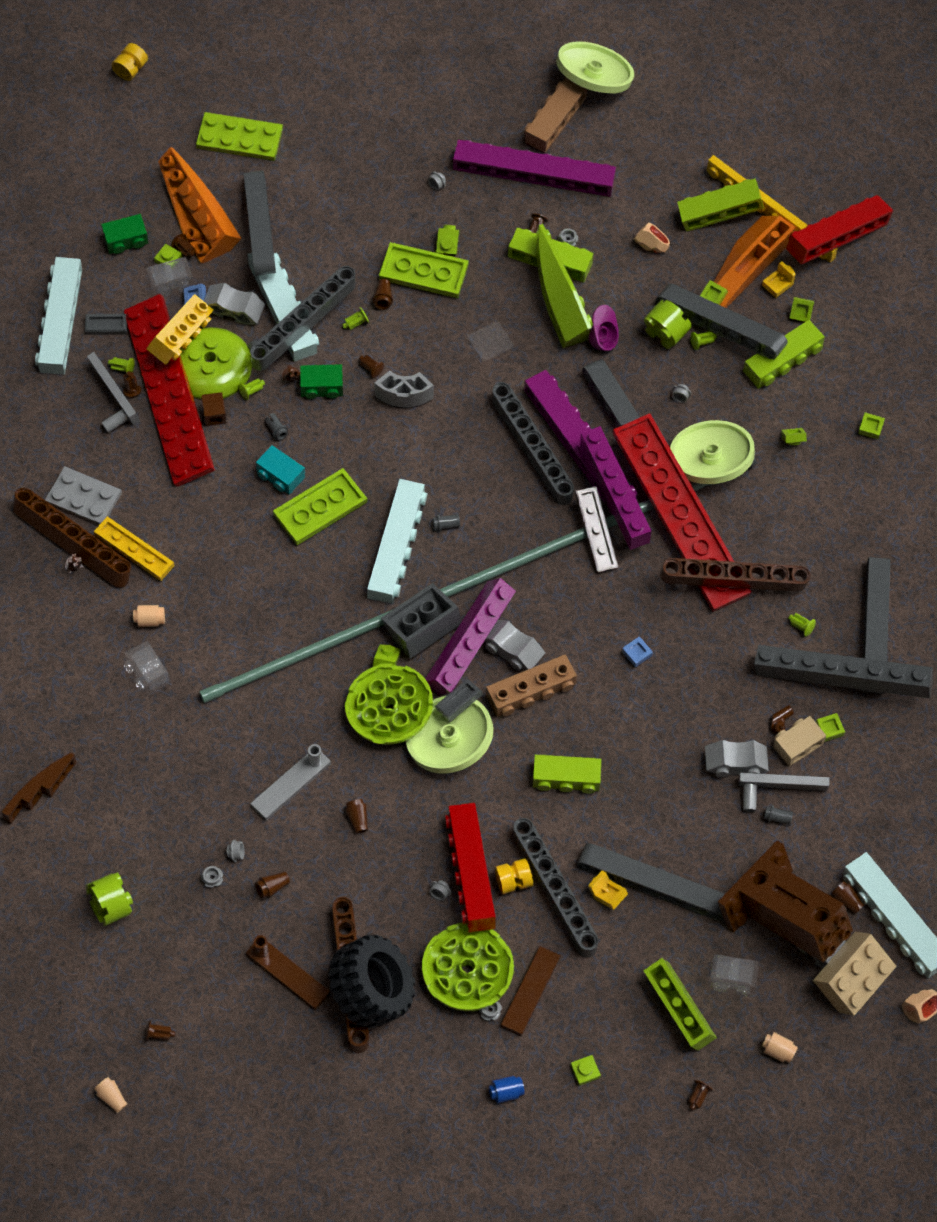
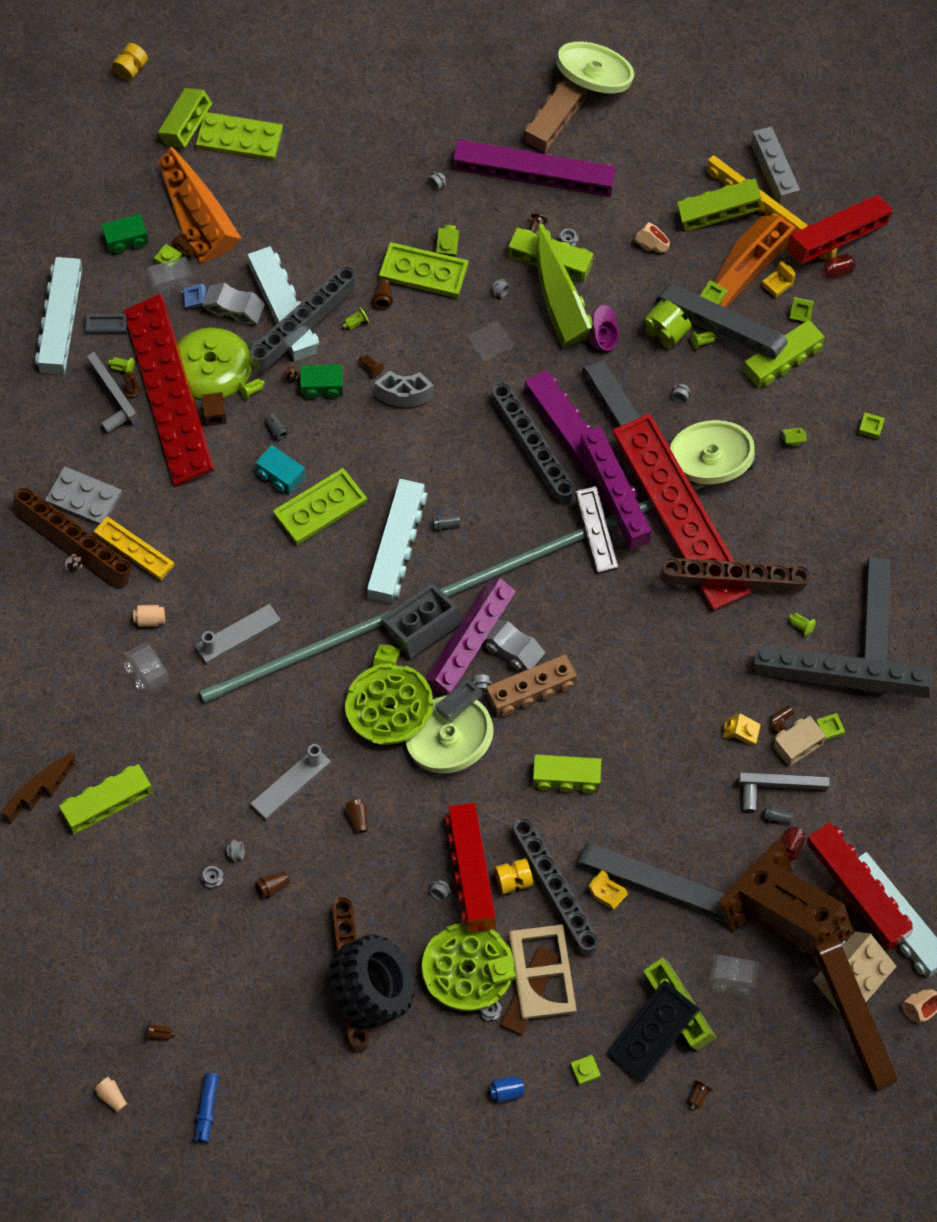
lime brick [86,873,133,926] -> none
yellow brick [147,294,213,365] -> none
dark grey beam [244,170,276,276] -> none
reddish brown piece [246,935,330,1011] -> none
medium blue plate [622,636,653,667] -> none
light grey brick [705,740,769,777] -> none
light nougat brick [762,1032,798,1063] -> none
none -> lime brick [59,764,153,835]
none -> lime brick [158,88,212,148]
none -> blue pin [194,1073,219,1144]
none -> light grey piece [195,604,281,665]
none -> light grey plate [472,674,492,692]
none -> lime plate [487,955,516,985]
none -> light grey plate [492,279,510,298]
none -> tan window [509,925,577,1020]
none -> black tile [607,980,701,1082]
none -> yellow bracket [723,714,761,745]
none -> light grey brick [751,126,800,207]
none -> clear red brick [780,826,805,861]
none -> red brick [807,822,913,950]
none -> reddish brown beam [813,937,898,1092]
none -> clear red brick [824,253,856,278]

